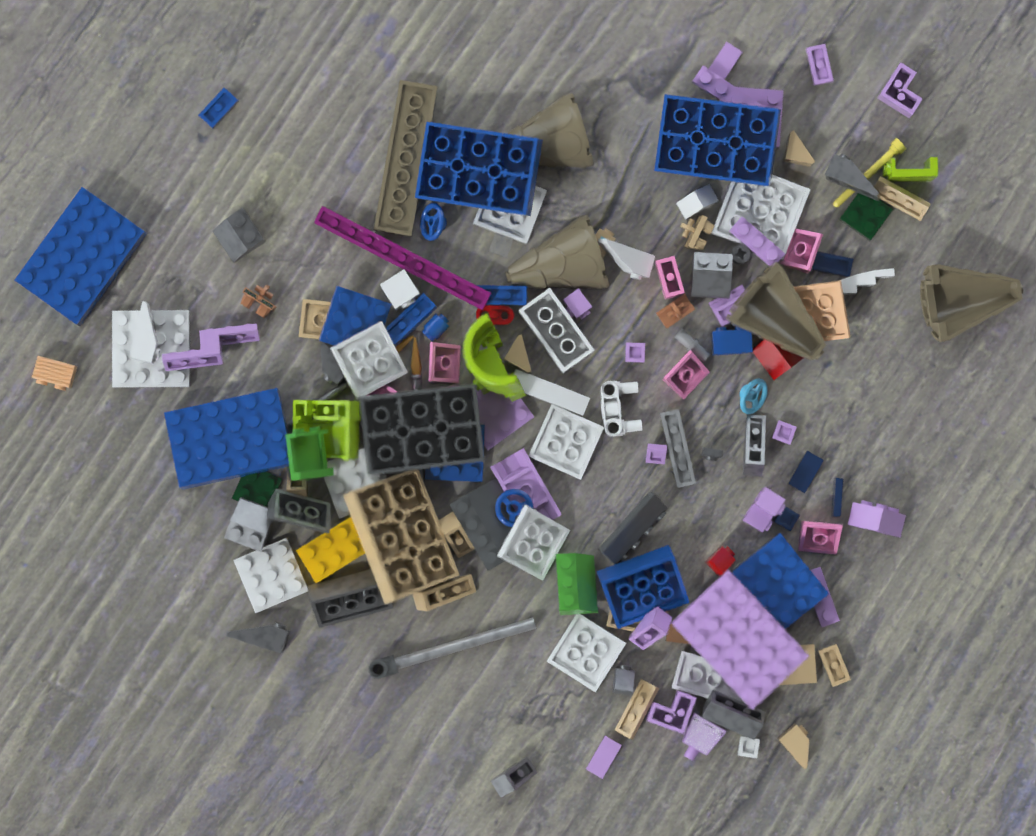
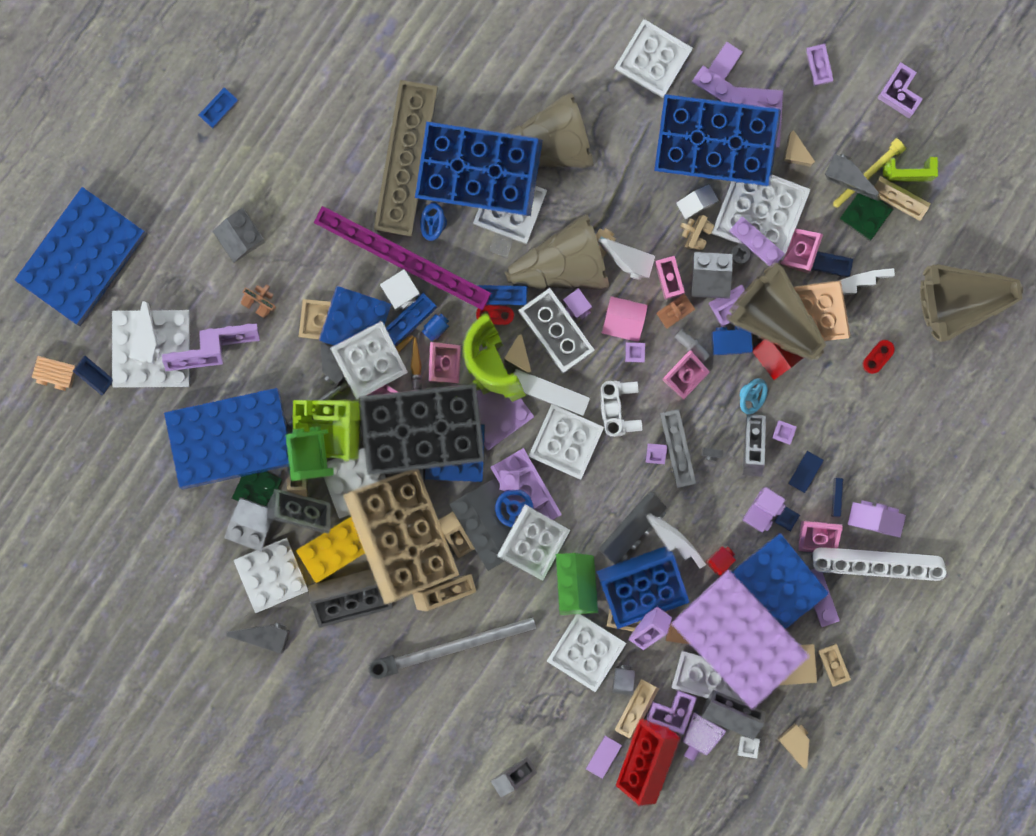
none -> dark blue tile [73,356,113,395]
none -> lavender plate [500,471,519,490]
none -> bright pink slope [602,296,648,342]
none -> white plate [614,19,693,98]
none -> red slope [615,719,680,806]
none -> white slope [646,513,706,568]
none -> white beam [812,547,946,581]
none -> red plate [862,340,895,374]

